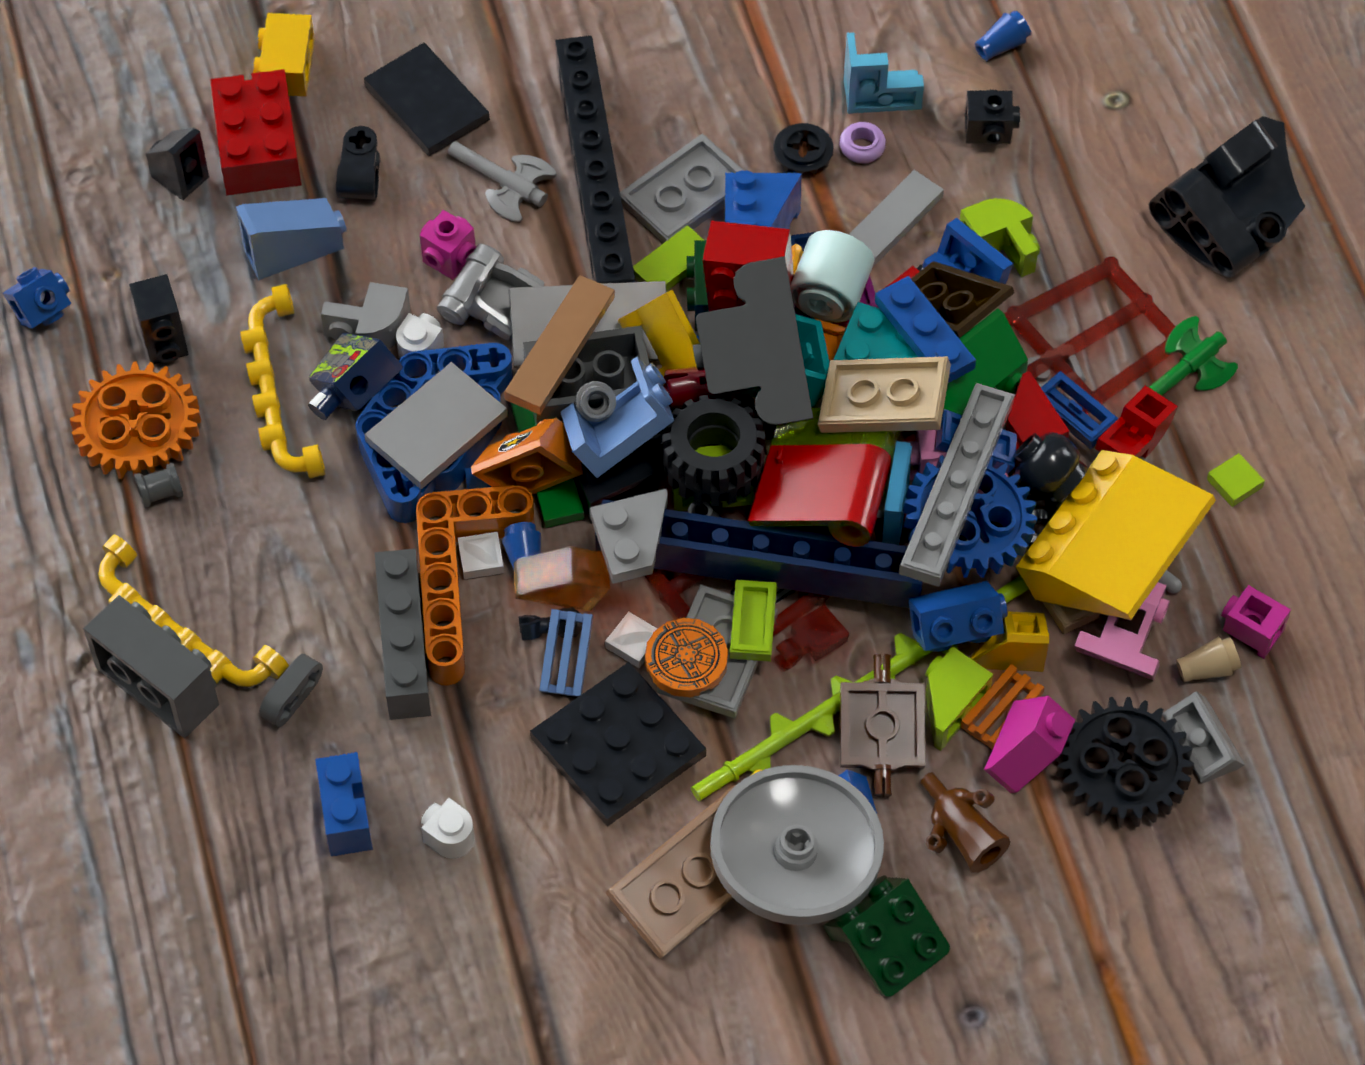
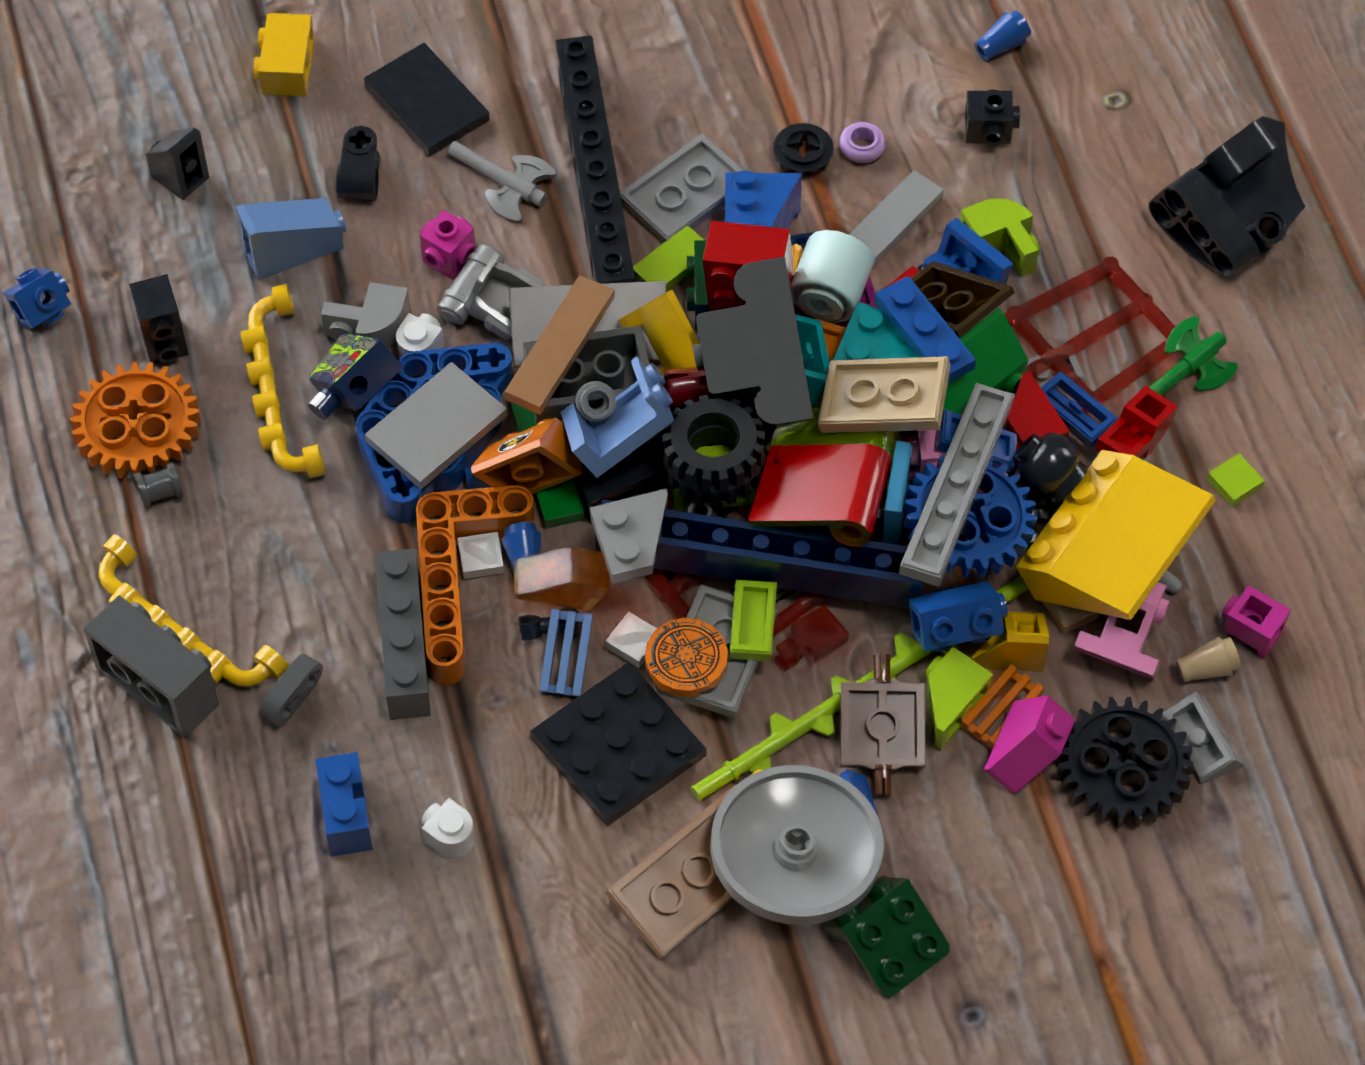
red piece [210,69,302,196] -> none
medium azure panel [844,32,924,114] -> none
reddish brown piece [920,772,1011,873] -> none

